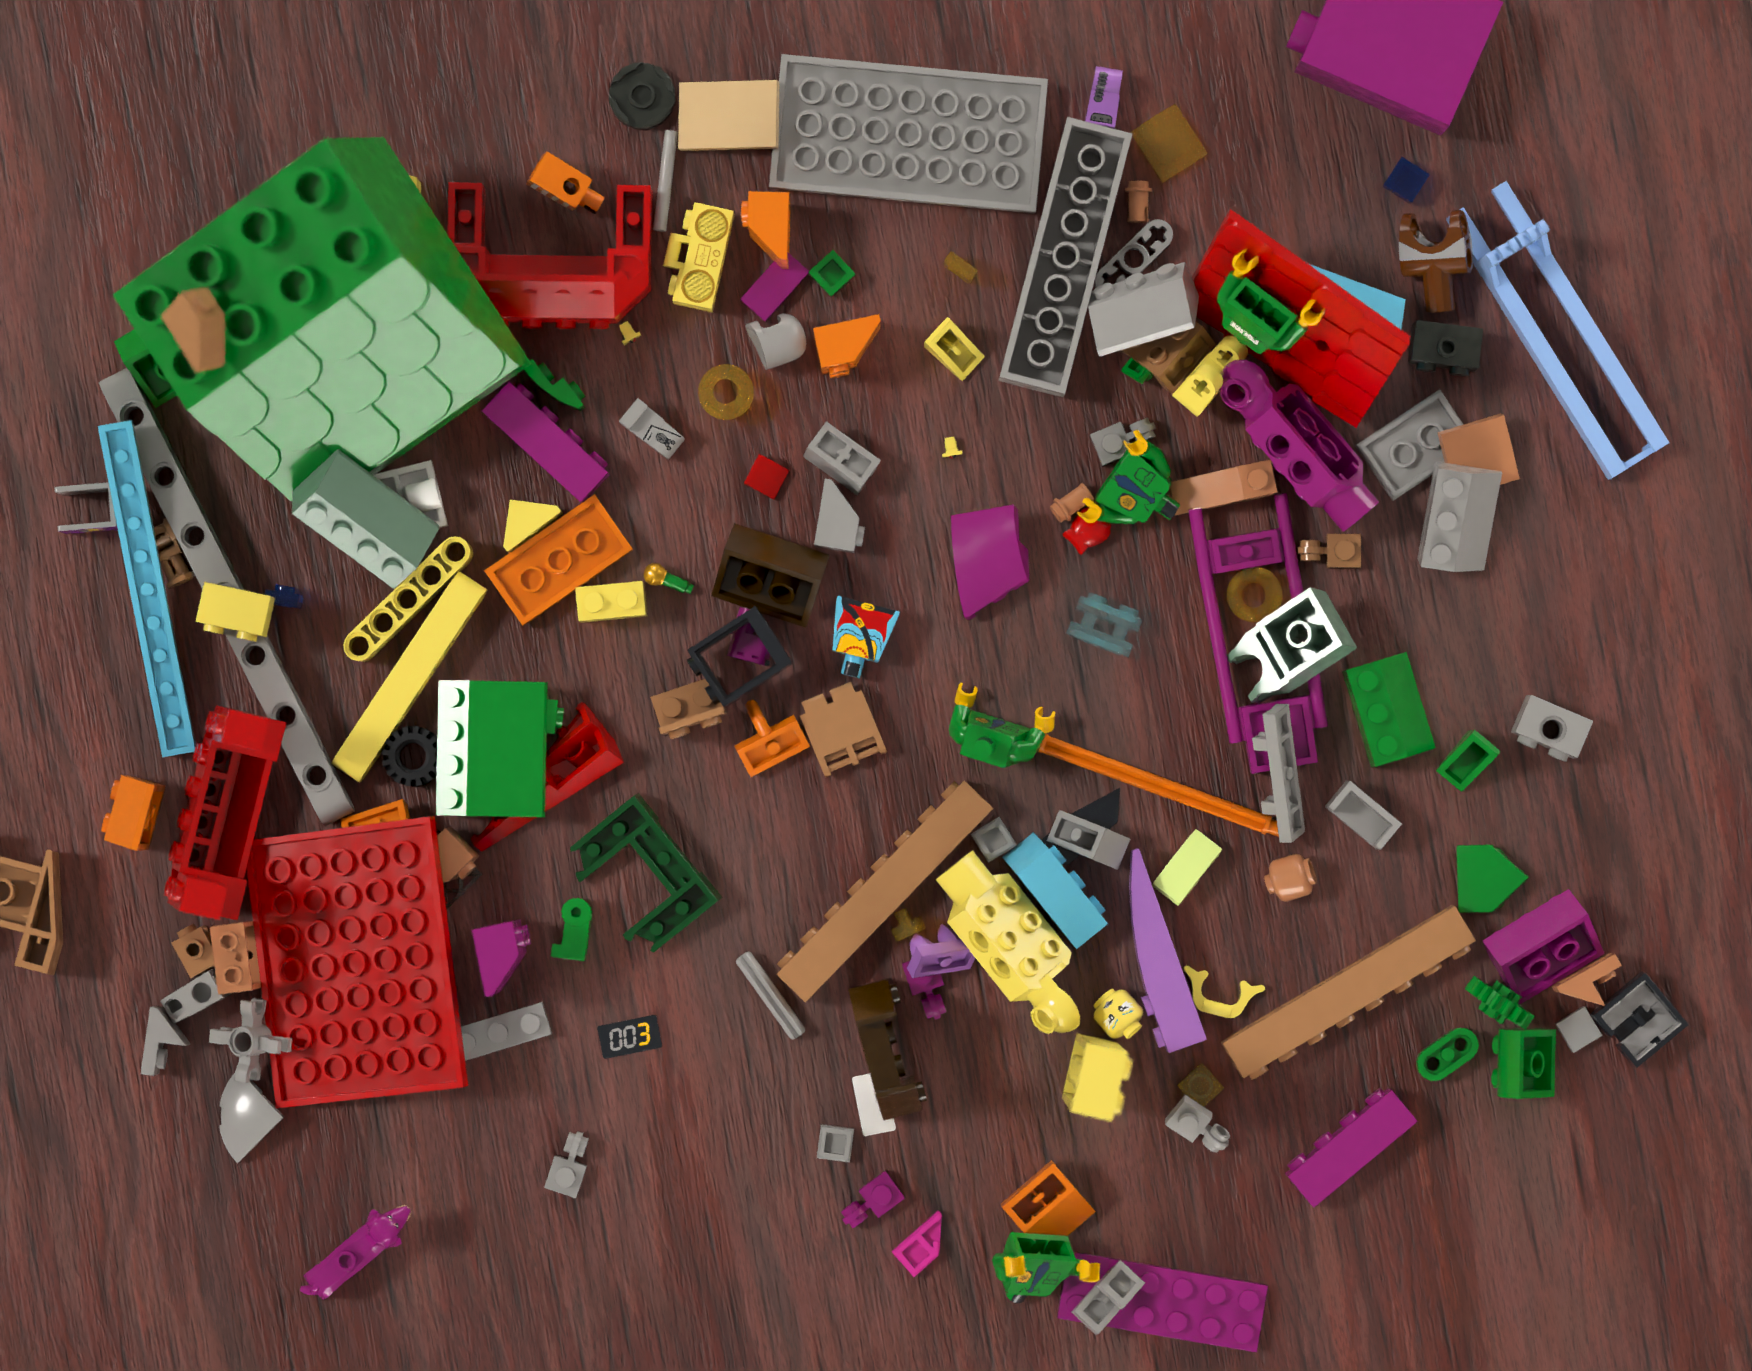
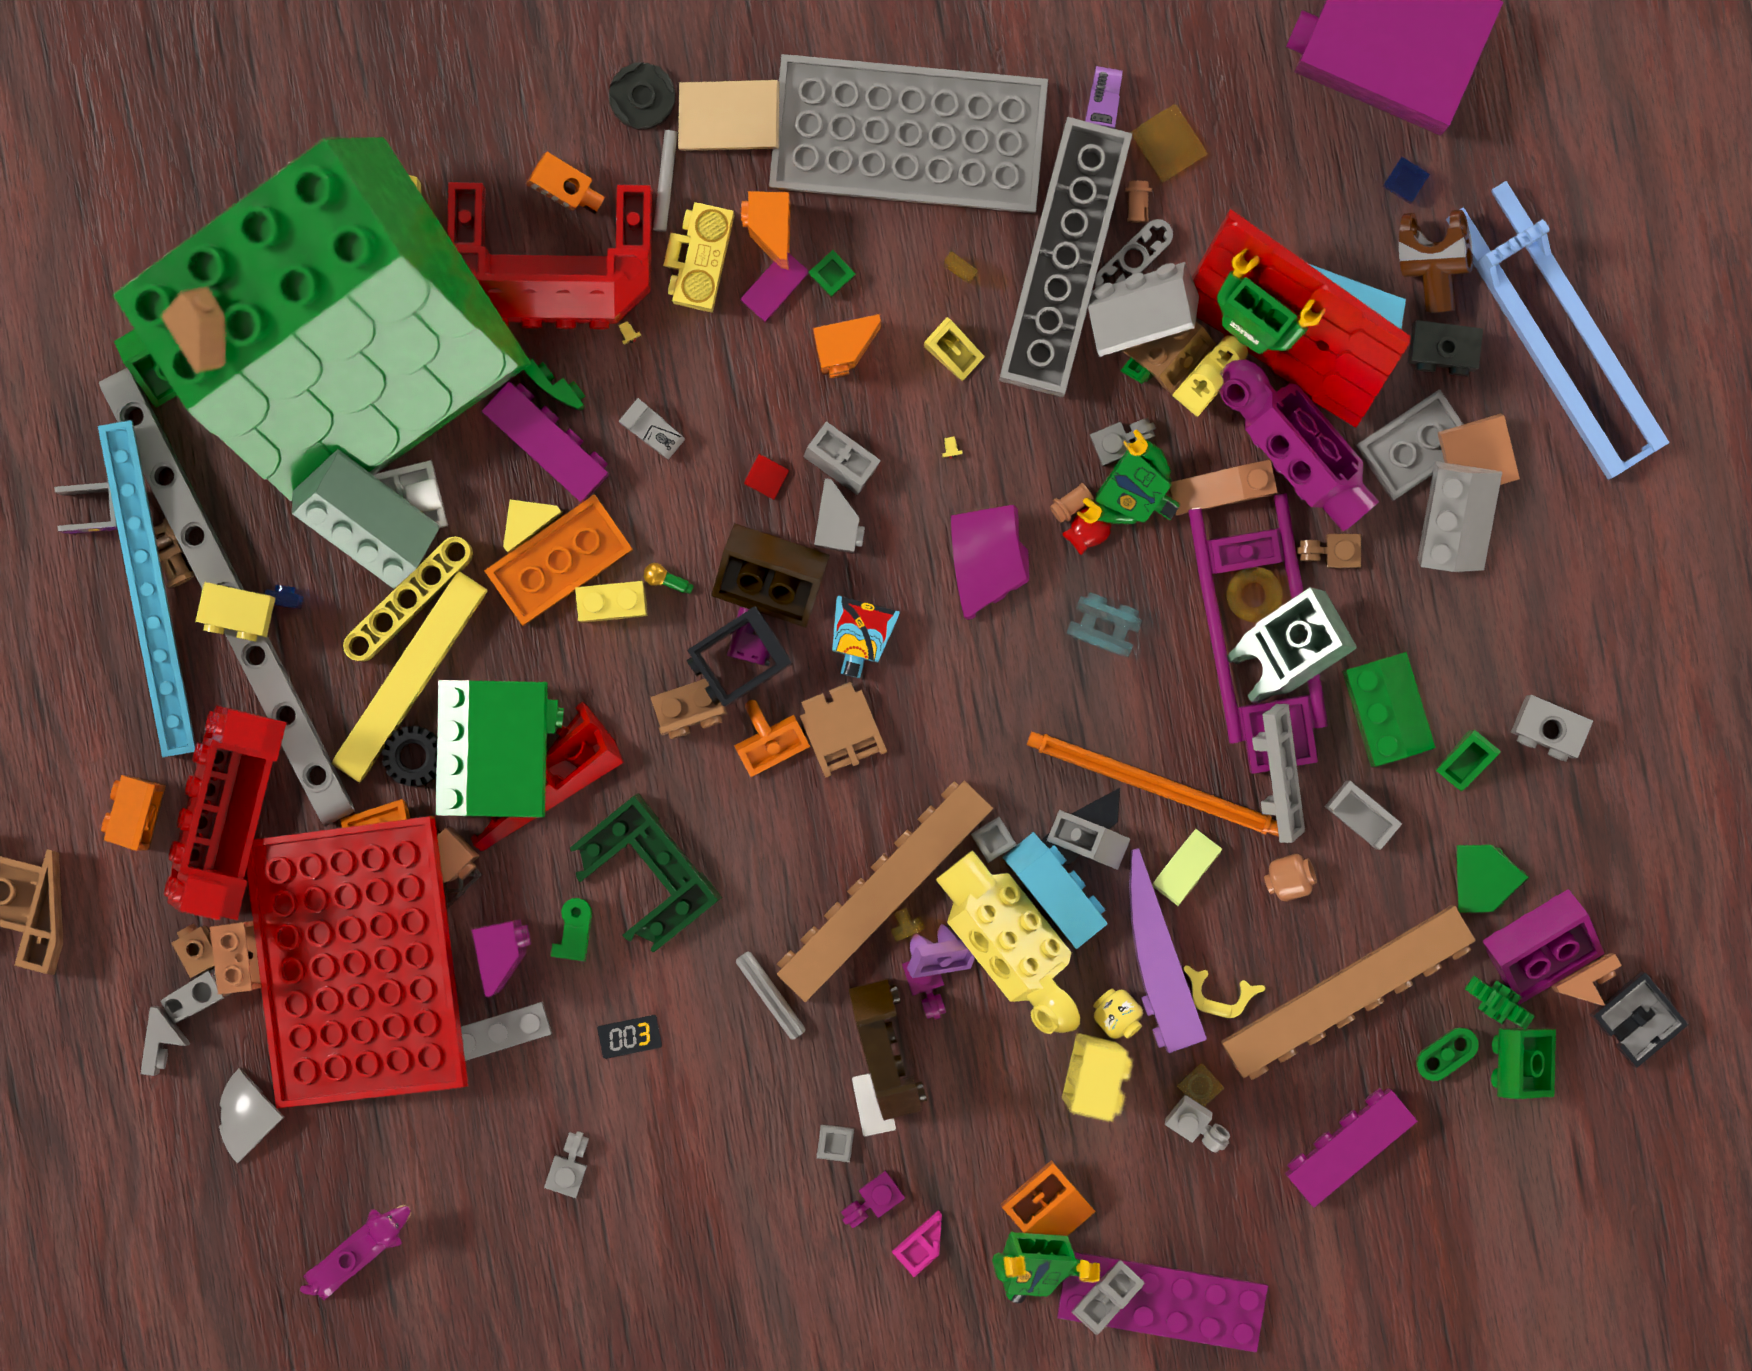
light grey pin [209,998,292,1083] -> none
clear yellow piece [698,364,754,420] -> none
light grey helmet [745,313,806,370] -> none
green torso [949,683,1055,768] -> none
light grey tile [1555,1006,1602,1053] -> none

